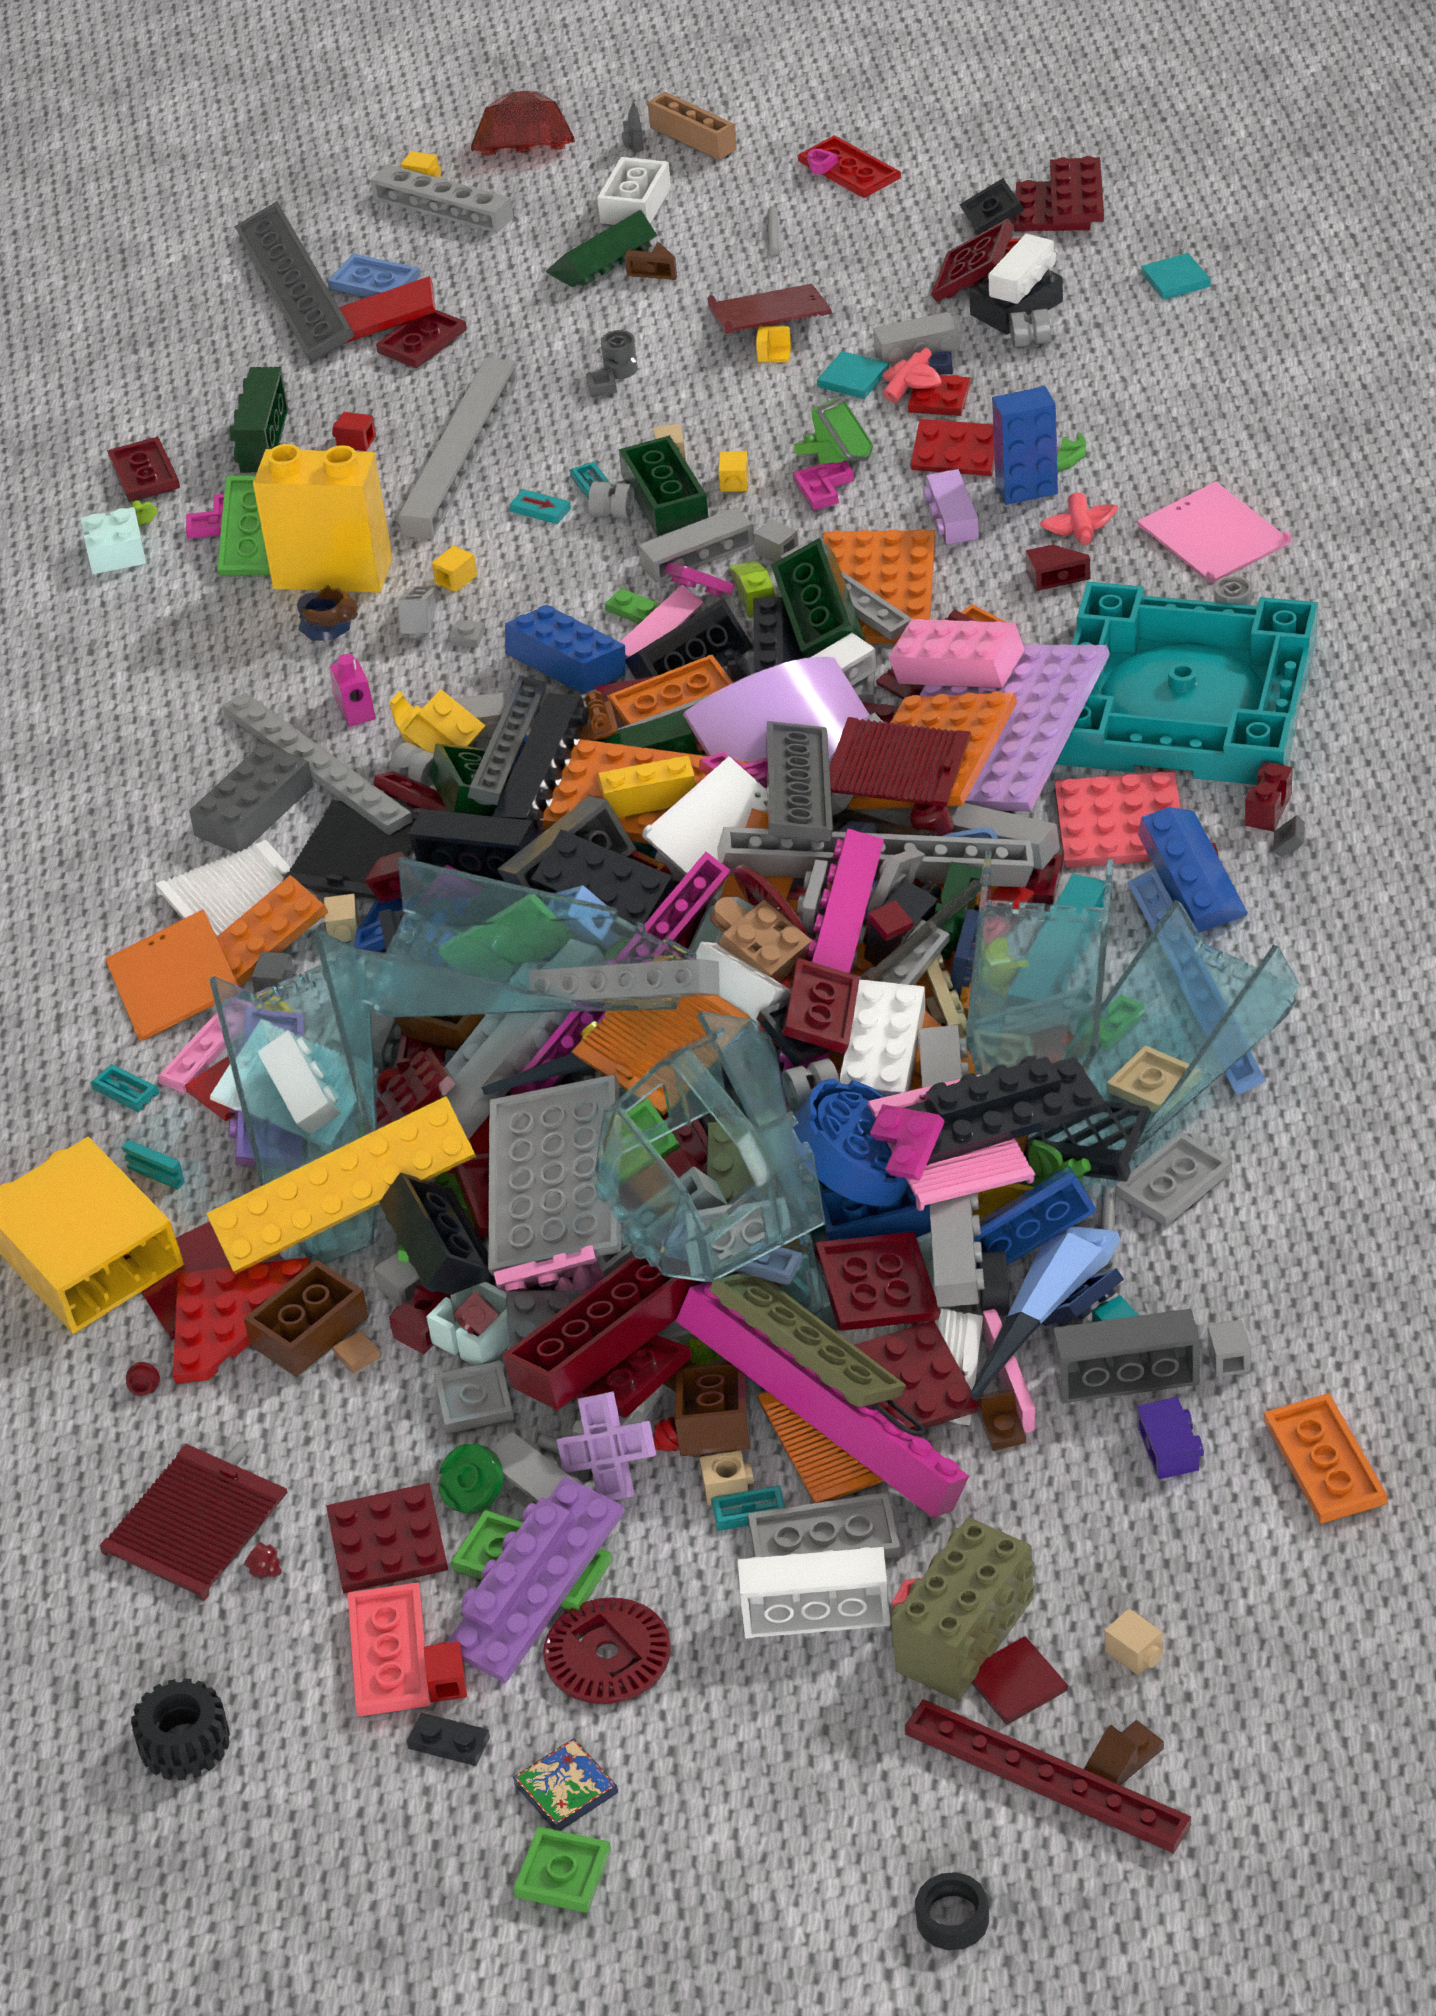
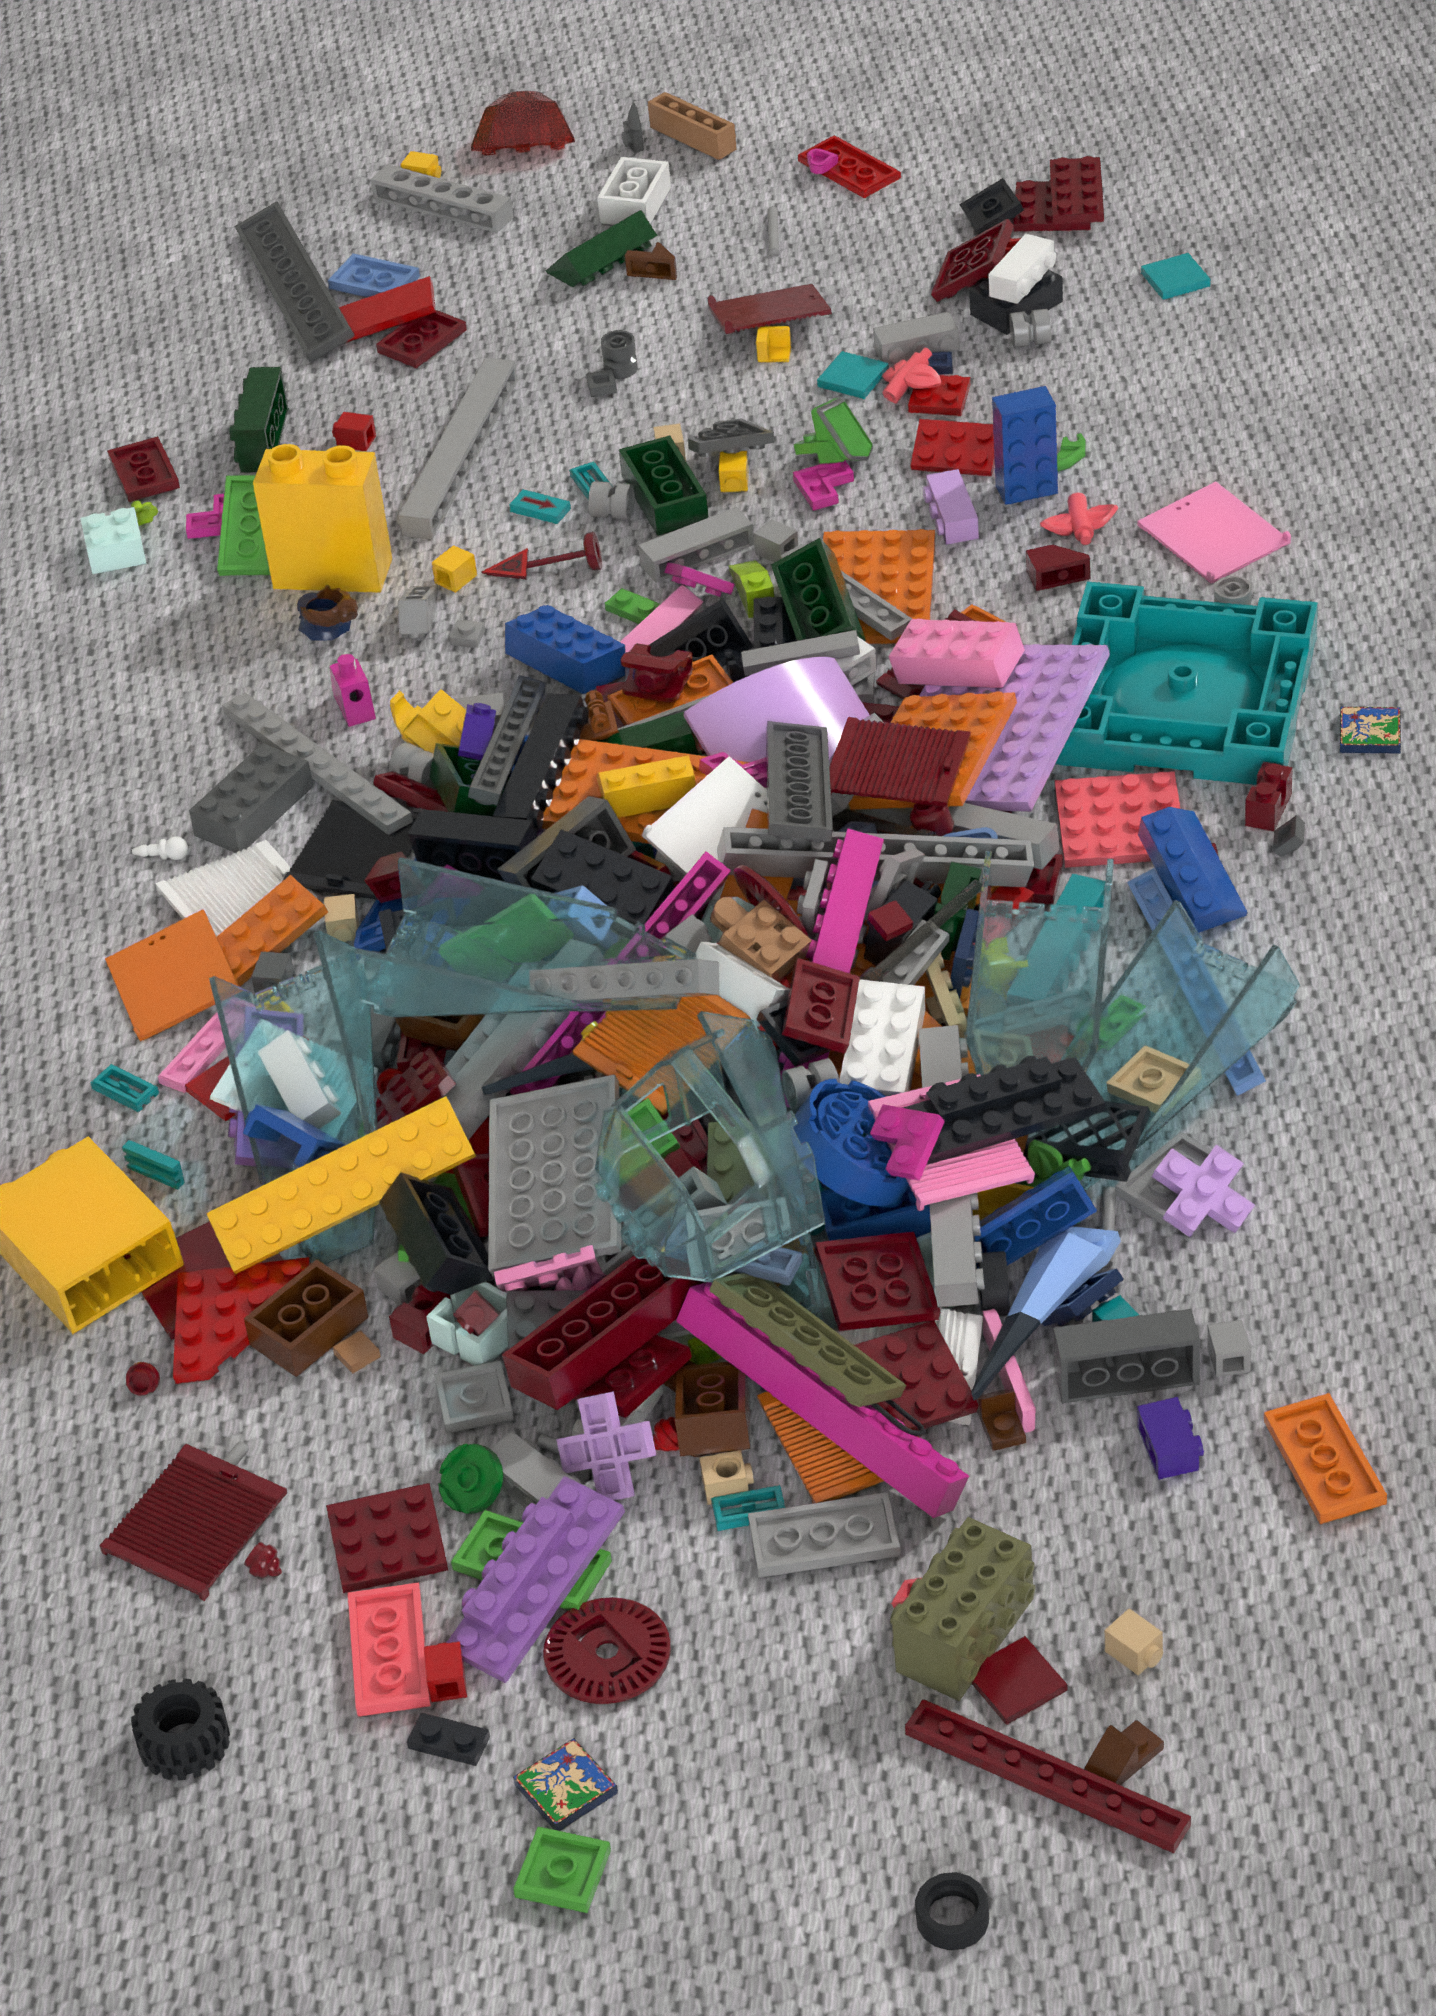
white brick [738,1547,890,1638] -> none
none -> white bar [132,836,188,860]
none -> blue panel [243,1104,346,1167]
none -> dark purple slope [458,703,496,760]
none -> dark red piece [481,531,602,580]
none -> dark red piece [621,643,693,703]
none -> light grey brick [655,914,712,961]
none -> dark grey plate [688,418,774,457]
none -> light grey tile [741,630,860,676]
none -> lavender plate [1151,1145,1255,1237]
none -> tile [1340,707,1401,754]

